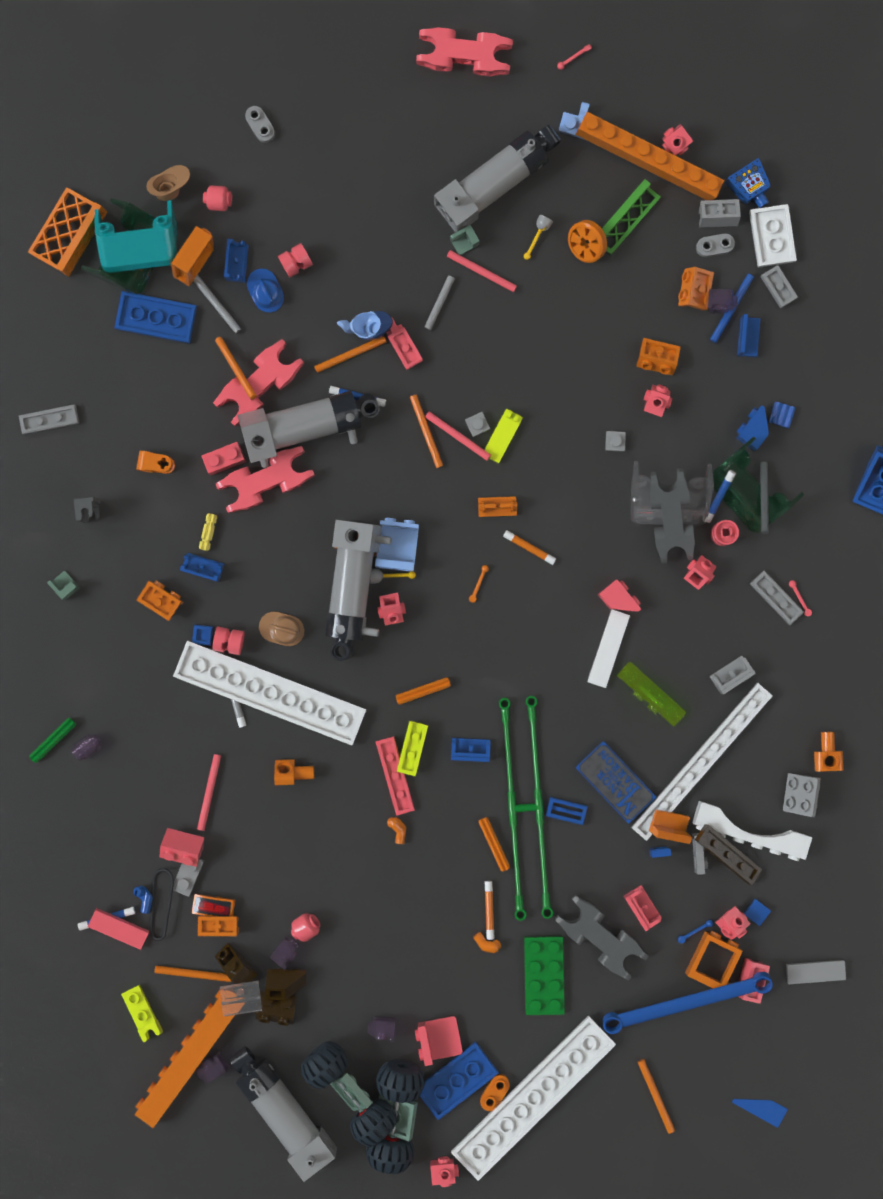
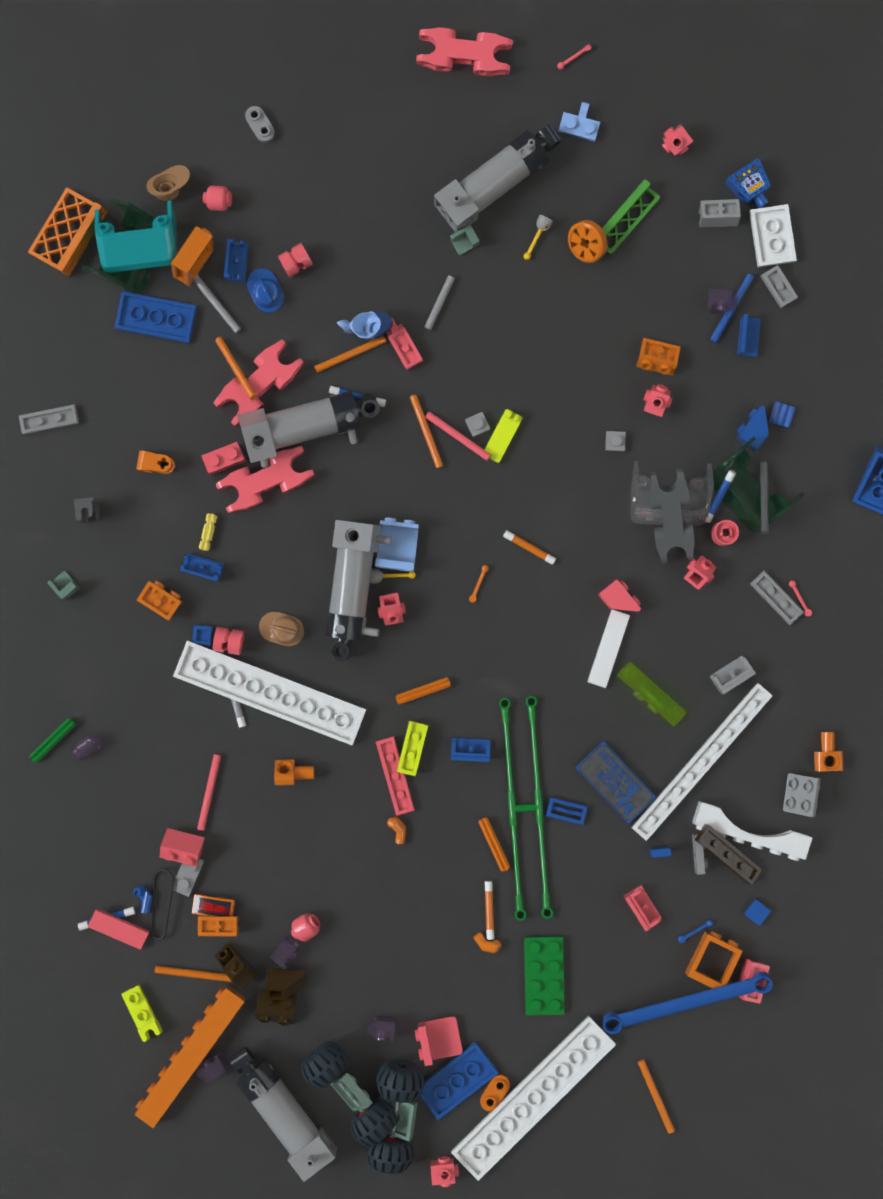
clear panel [220,981,262,1016] -> none
coral bar [447,250,517,292] -> none
orange hinge [478,496,517,517] -> none
dark grey piece [555,895,649,981] -> none
orange brick [575,112,724,200] -> none
orange panel [649,809,692,844] -> none
orange bracket [678,267,714,310] -> none
light grey plate [696,234,735,257] -> none
coral brick [715,906,750,940] -> none
blue sticker [732,1099,788,1128] -> none
light grey tile [786,959,846,984] -> none

